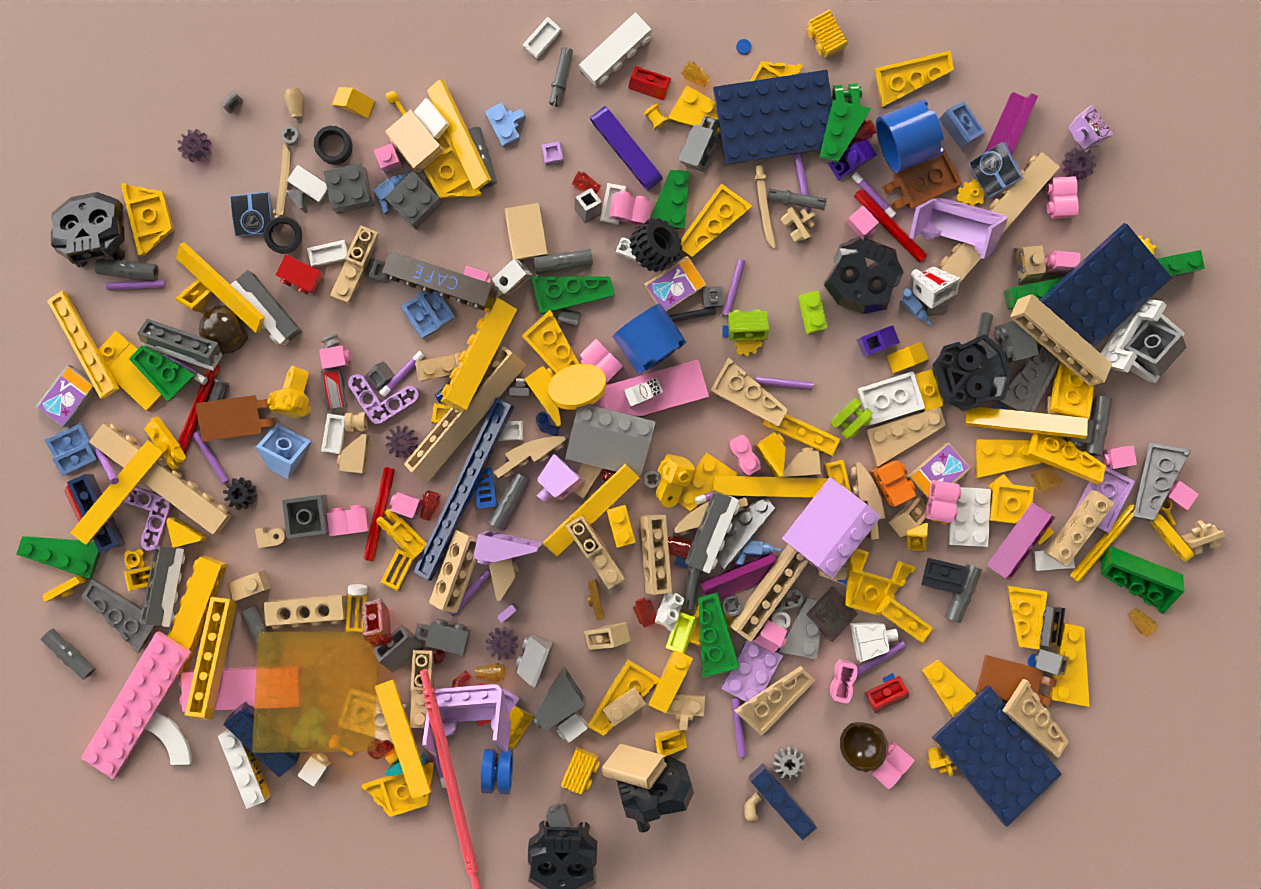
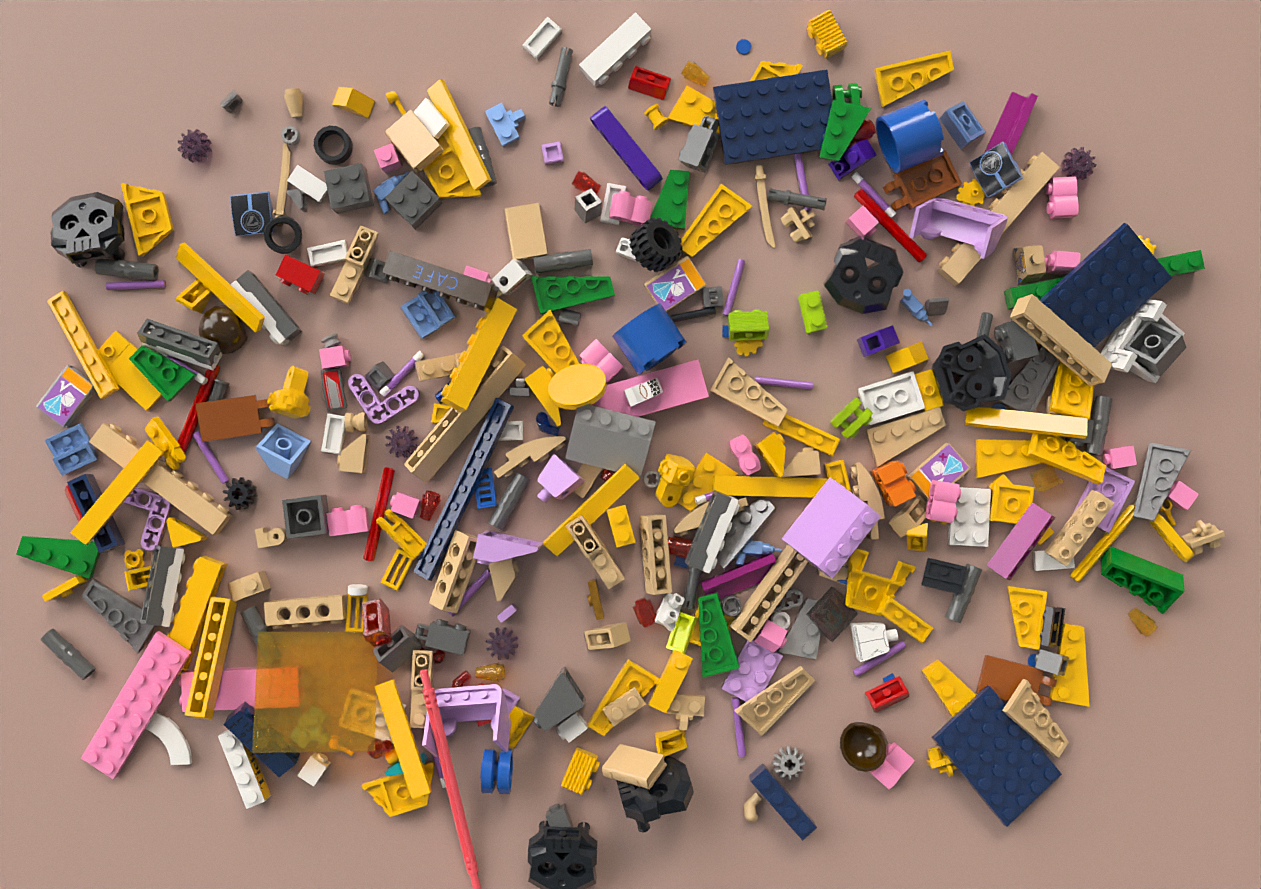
medium lavender bar [95,448,119,484] -> none
light grey slope [515,634,553,688] -> none
bright pink brick [829,659,857,704] -> none
white torso [910,267,960,309] -> none
lavender torso [1069,105,1113,149] -> none

